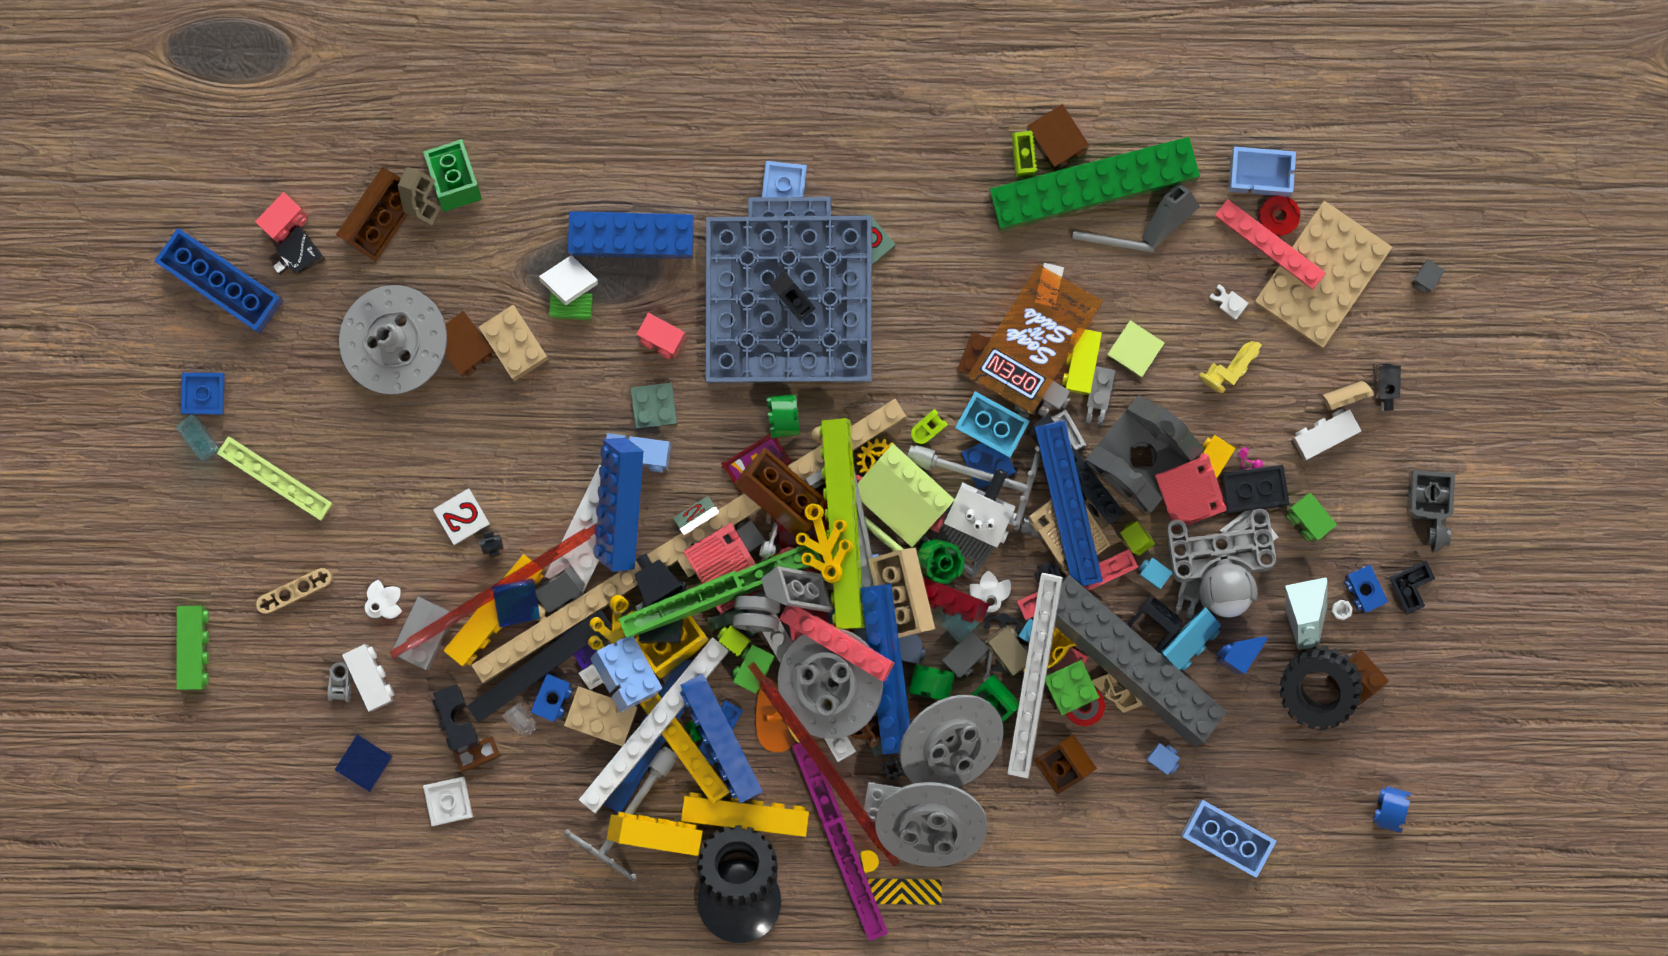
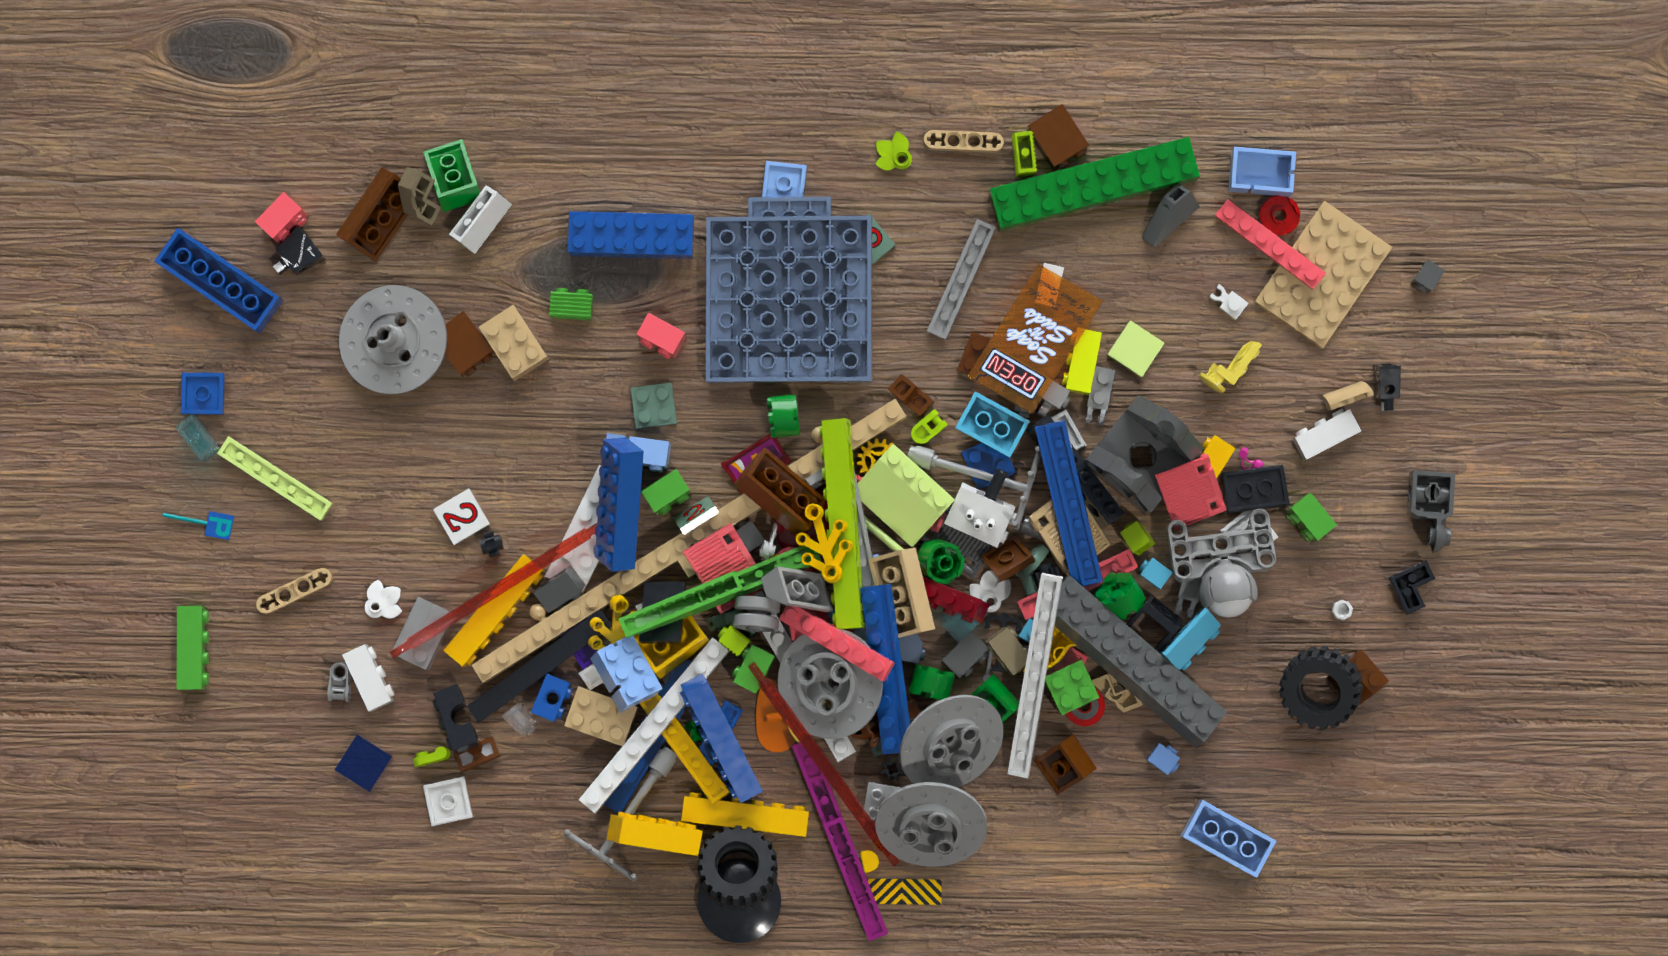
clear blue tile [492,578,540,627] -> none
white tile [539,255,598,305] -> none
black torso [634,553,682,606] -> none
black slope [769,271,815,321] -> none
light grey bar [1072,231,1154,253] -> none
blue slope [1216,636,1268,675] -> none
light aqua slope [1285,578,1327,650] -> none
blue brick [1344,565,1388,614] -> none
blue brick [1373,786,1411,833] -> none
none -> piece [162,511,234,540]
none -> lime plate [412,746,451,768]
none -> white brick [449,185,512,254]
none -> bright green brick [641,469,691,516]
none -> lime plate [876,131,912,171]
none -> reddish brown slope [888,374,935,418]
none -> tan beam [924,130,1004,153]
none -> light grey plate [927,219,996,340]
none -> reddish brown plate [979,535,1035,582]
none -> sand green arm [1016,544,1049,595]
none -> green brick [1095,572,1145,620]

